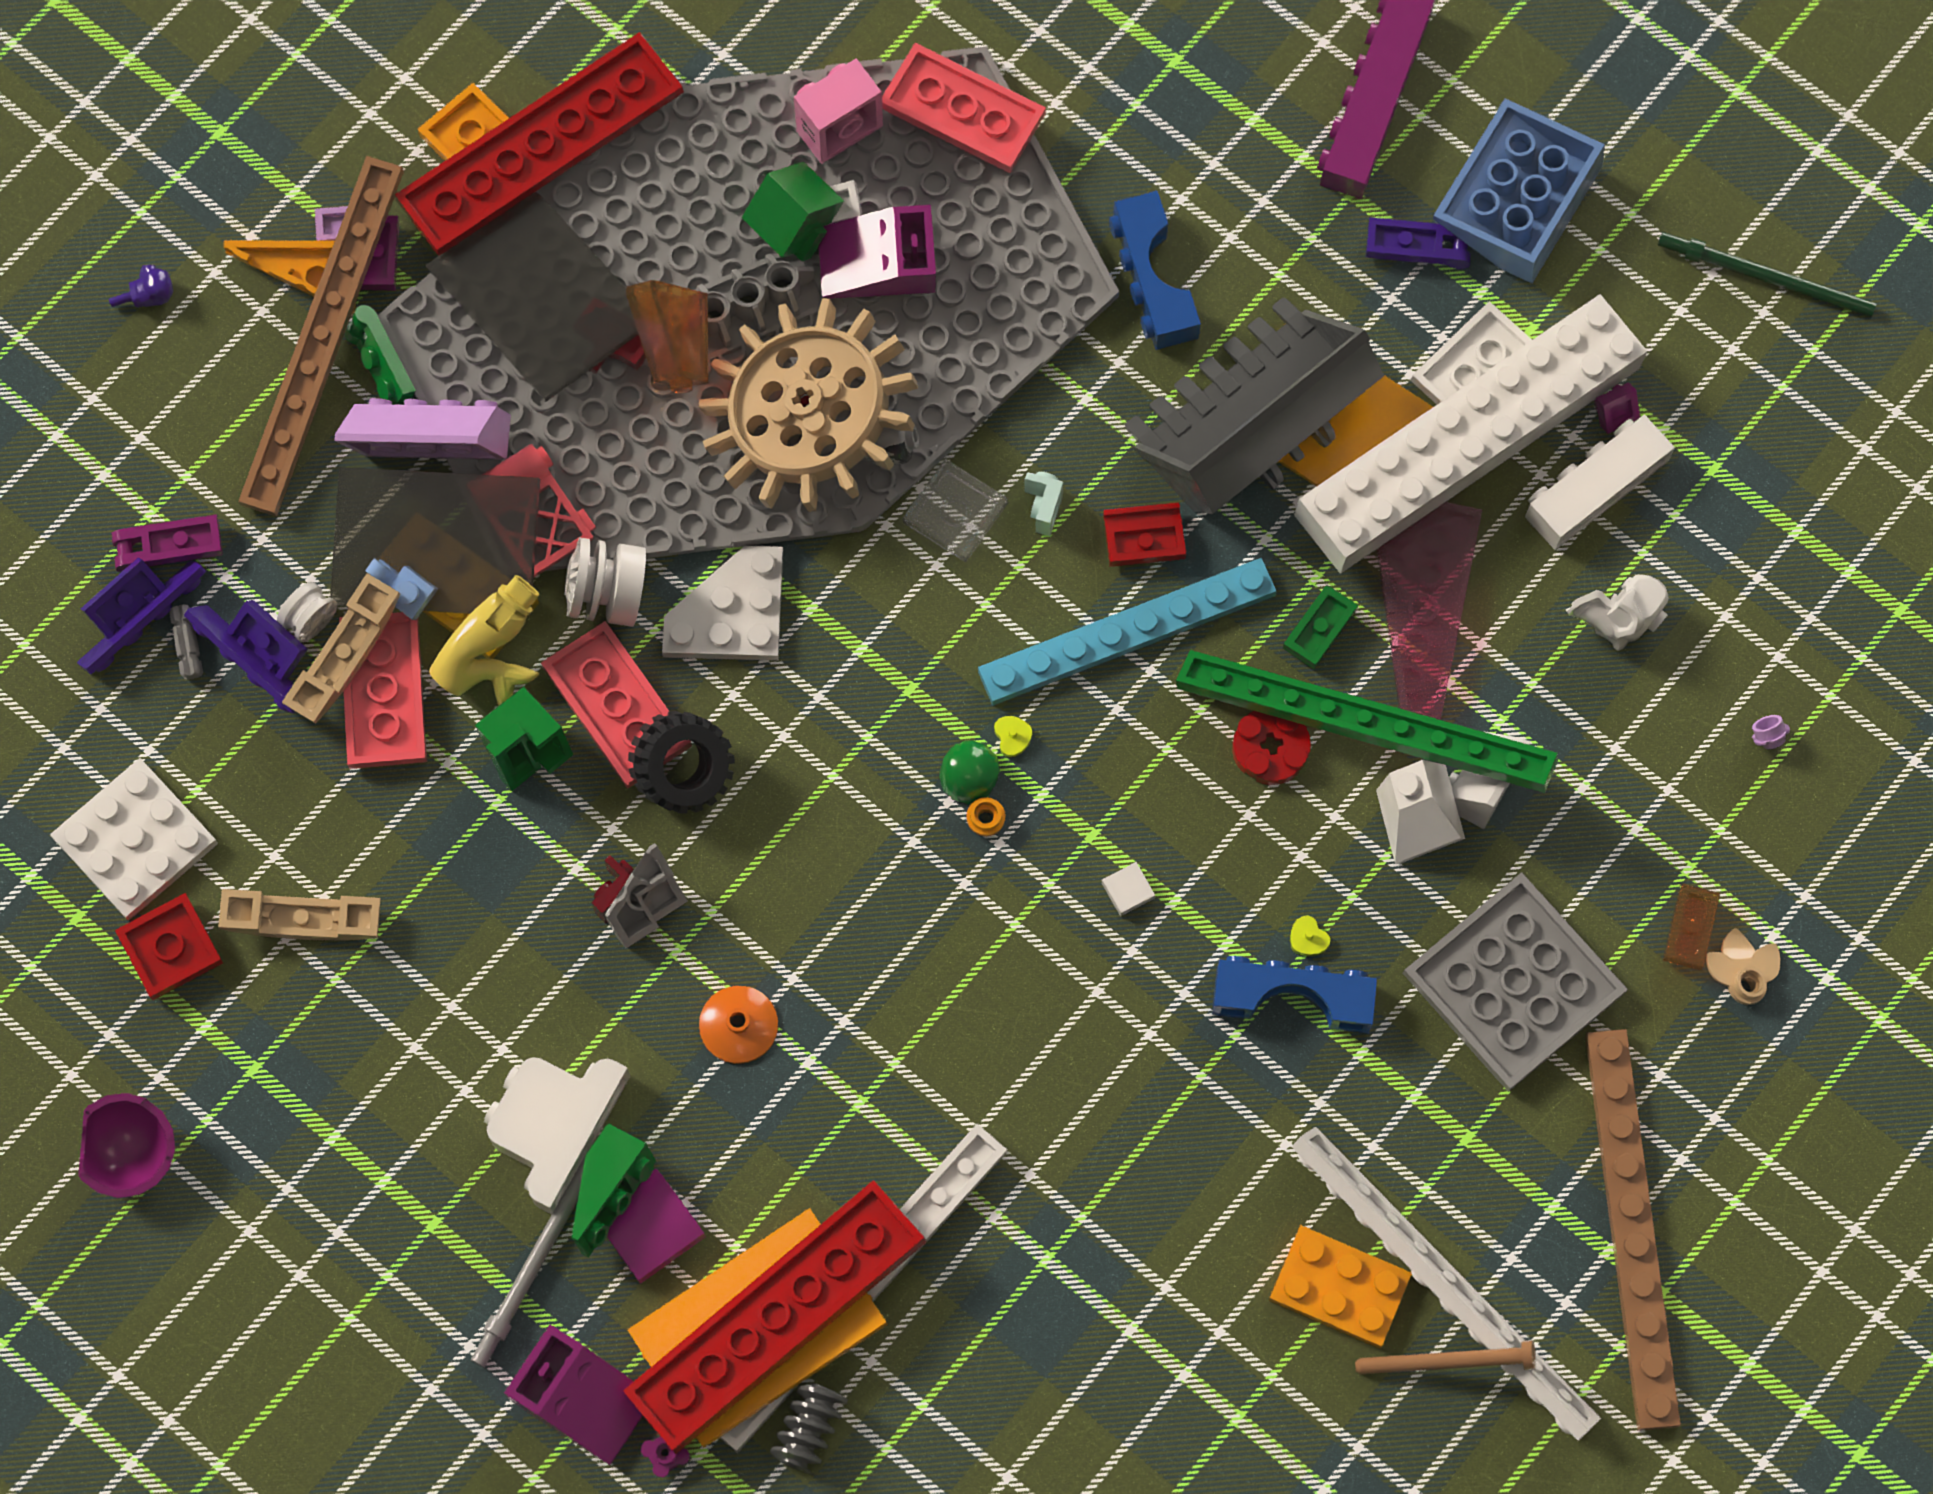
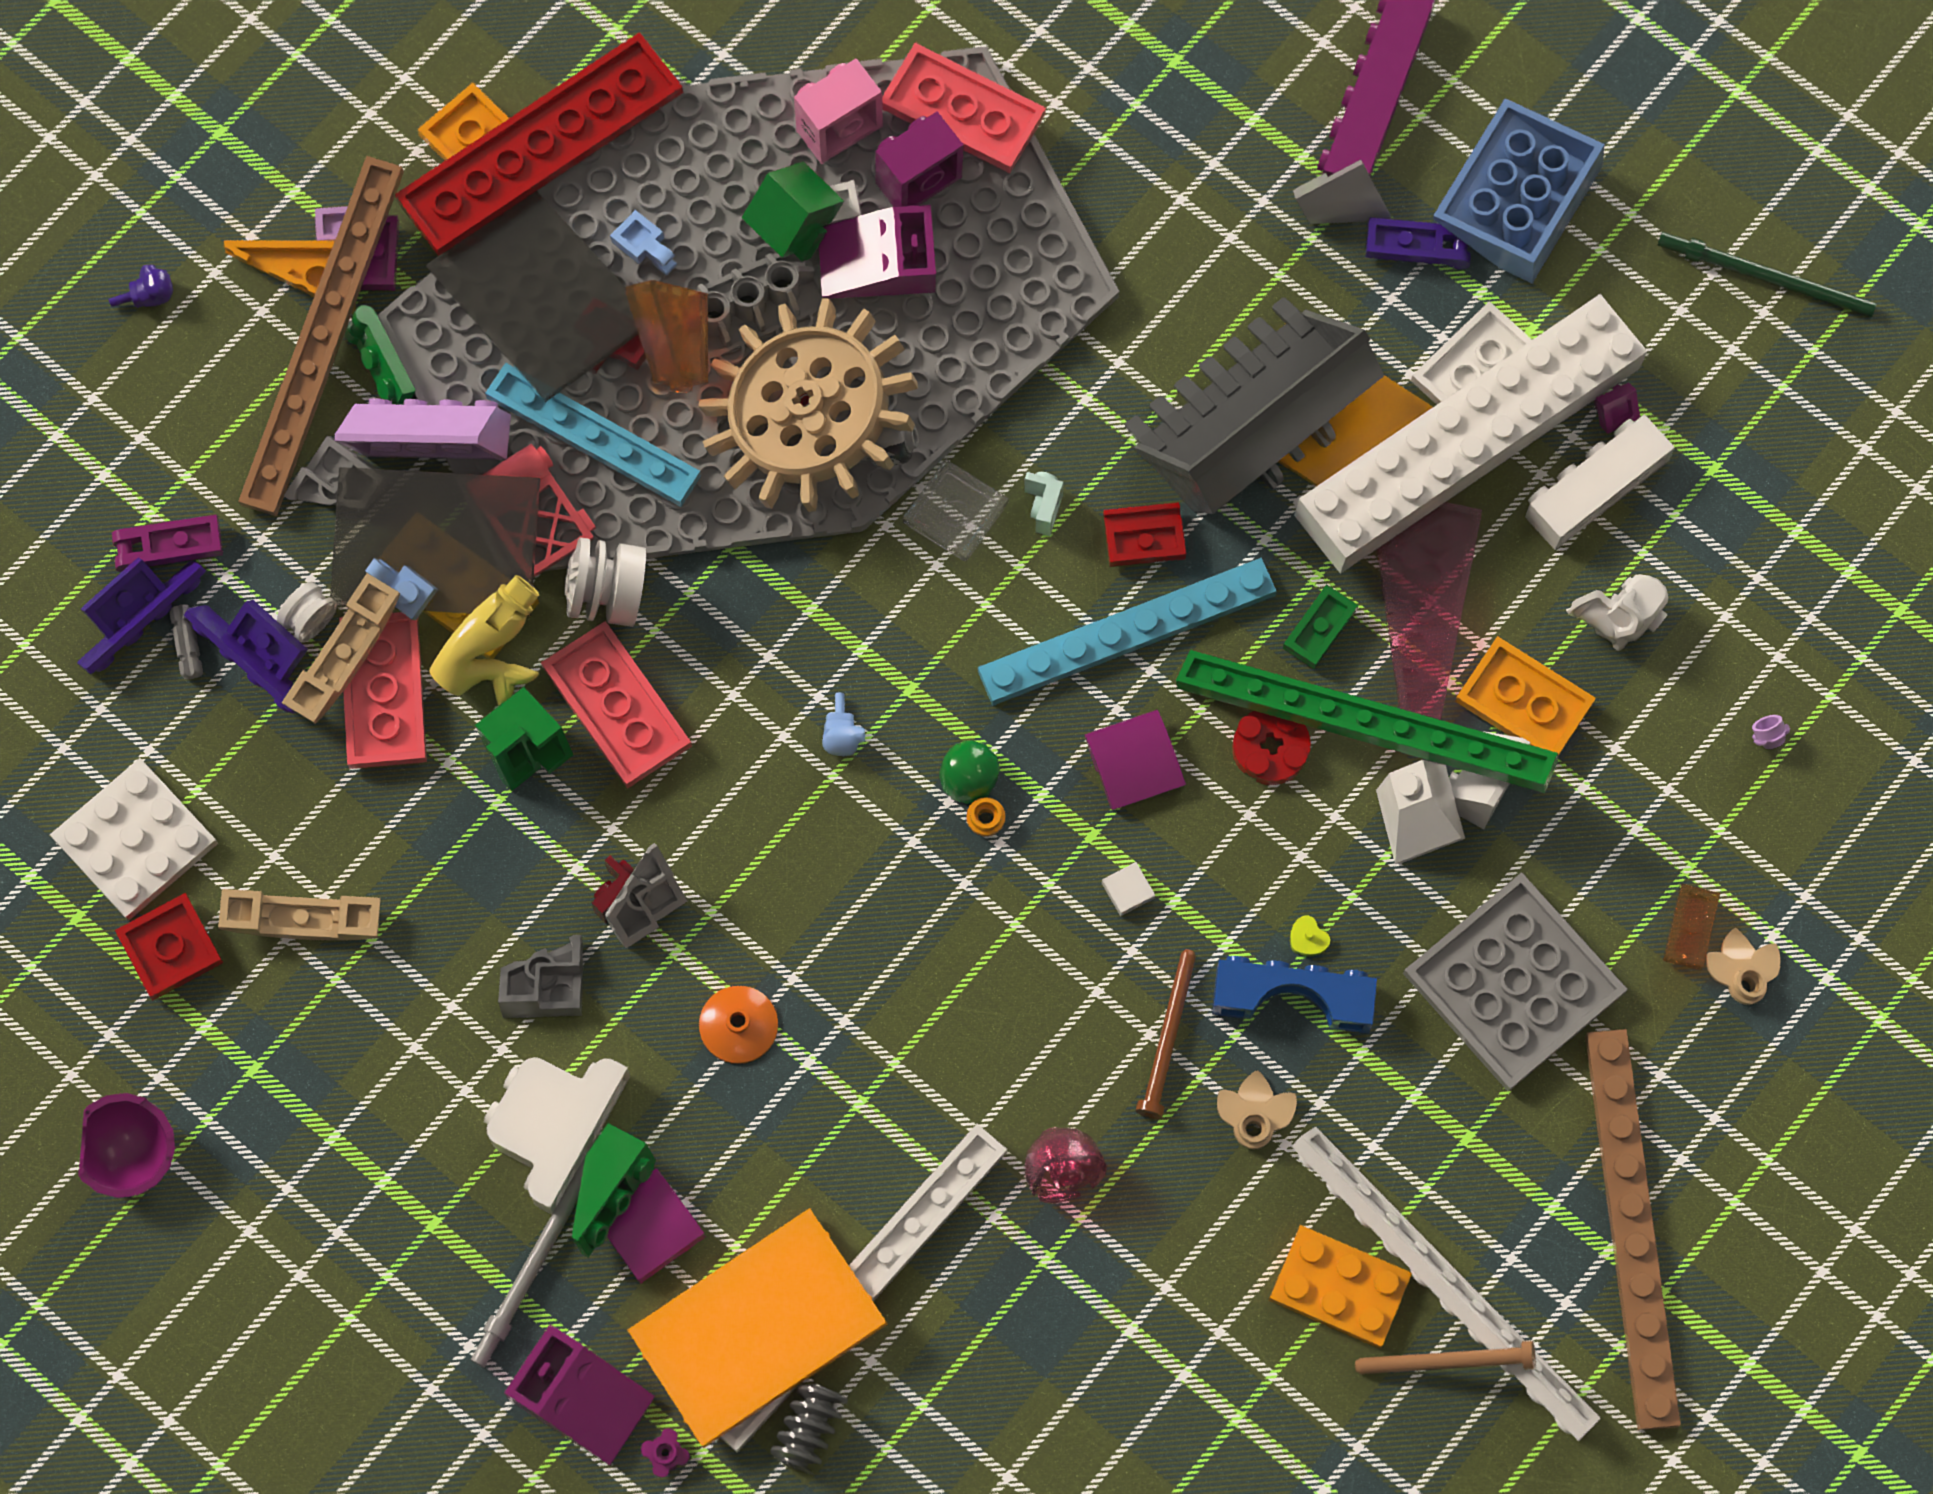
red plate [623,1180,927,1455] -> none
black tyre [628,711,735,814] -> none
white plate [662,546,783,661] -> none
neon yellow piece [994,716,1032,757] -> none
blue arch [1109,191,1201,350] -> none
none -> light grey slope [284,436,393,510]
none -> medium azure plate [485,363,701,507]
none -> flat silver slope [498,935,583,1018]
none -> light blue plate [610,210,677,275]
none -> light blue piece [822,692,865,756]
none -> magenta brick [875,111,964,207]
none -> clear pink cylinder [1024,1127,1107,1203]
none -> magenta slope [1084,709,1186,810]
none -> dark orange bar [1135,949,1196,1119]
none -> tan plate [1217,1071,1297,1149]
none -> light grey slope [1293,160,1392,224]
none -> light orange plate [1455,636,1596,756]

